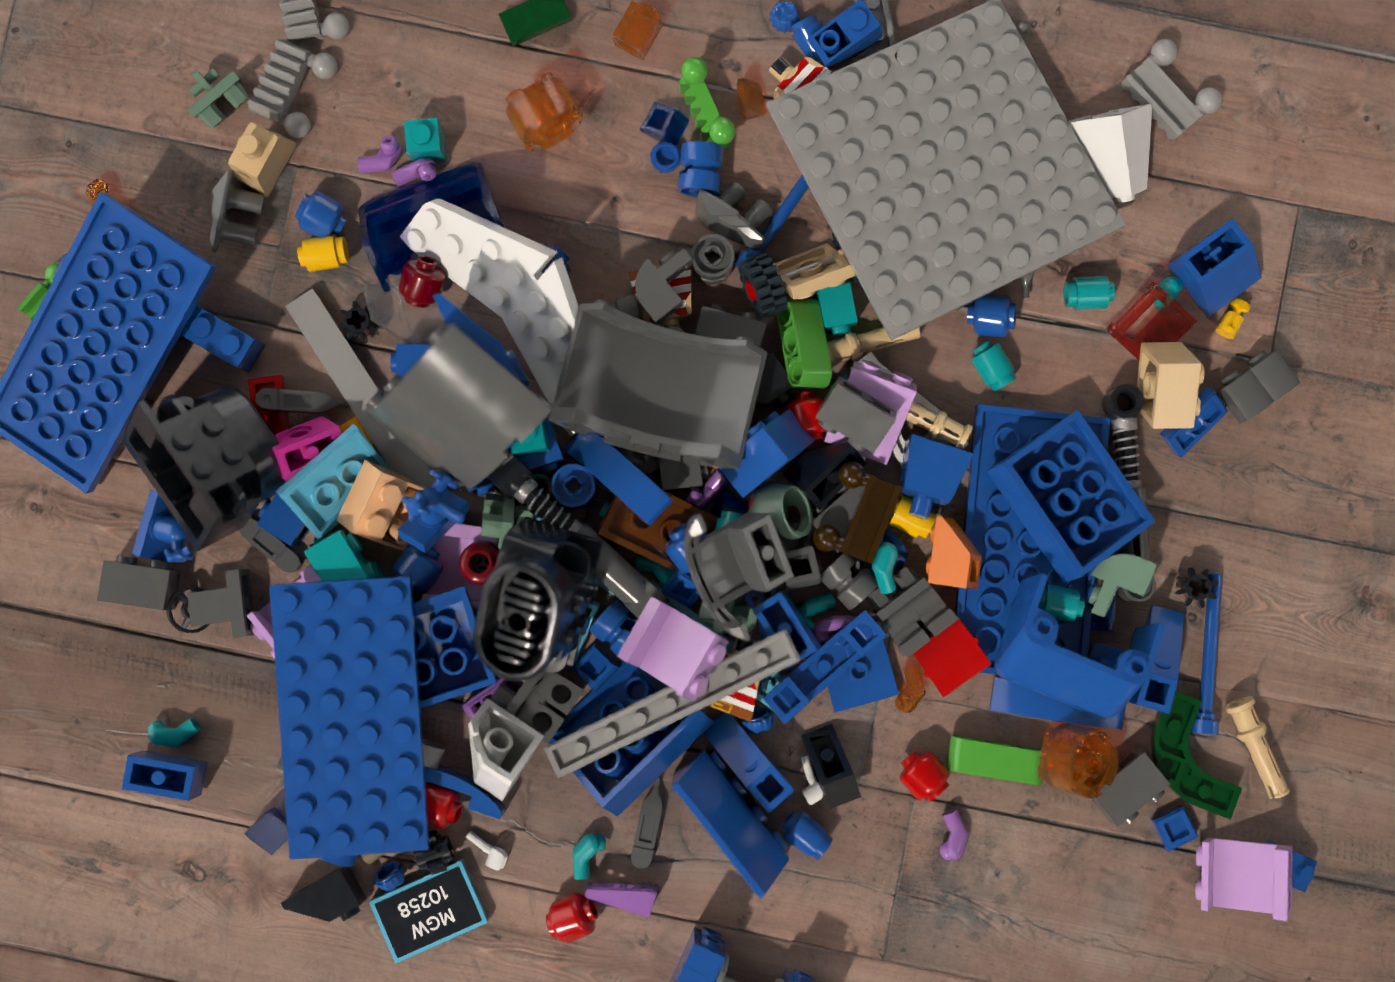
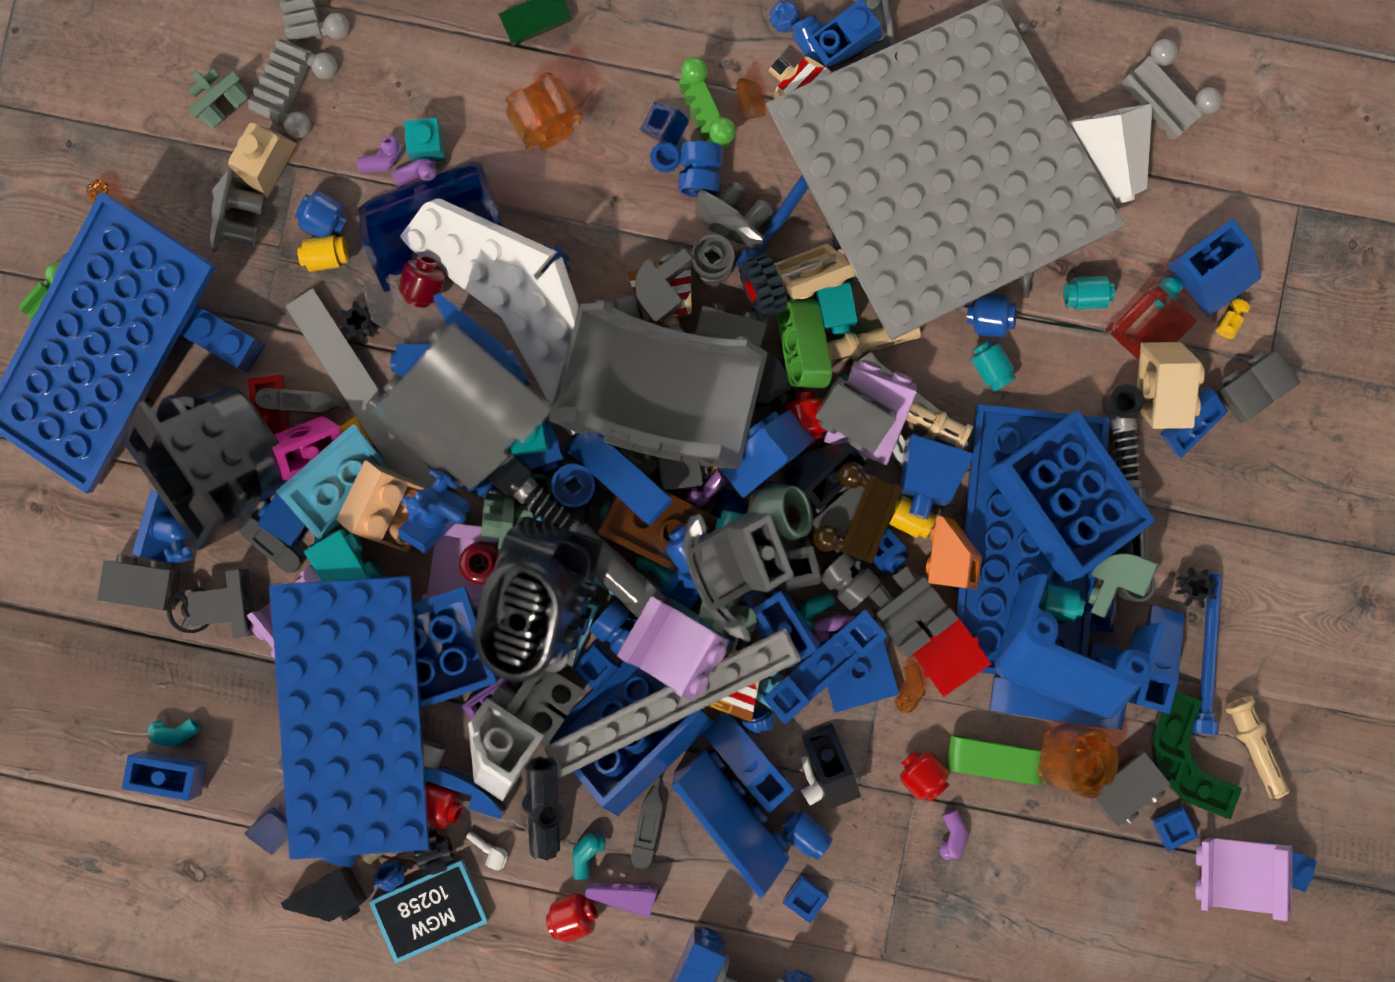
blue head [393,545,443,594] -> none
clear orange brick [613,1,662,61] -> none
teal arm [872,541,898,594] -> none
none -> black piece [522,757,564,861]
none -> blue tile [782,874,829,923]

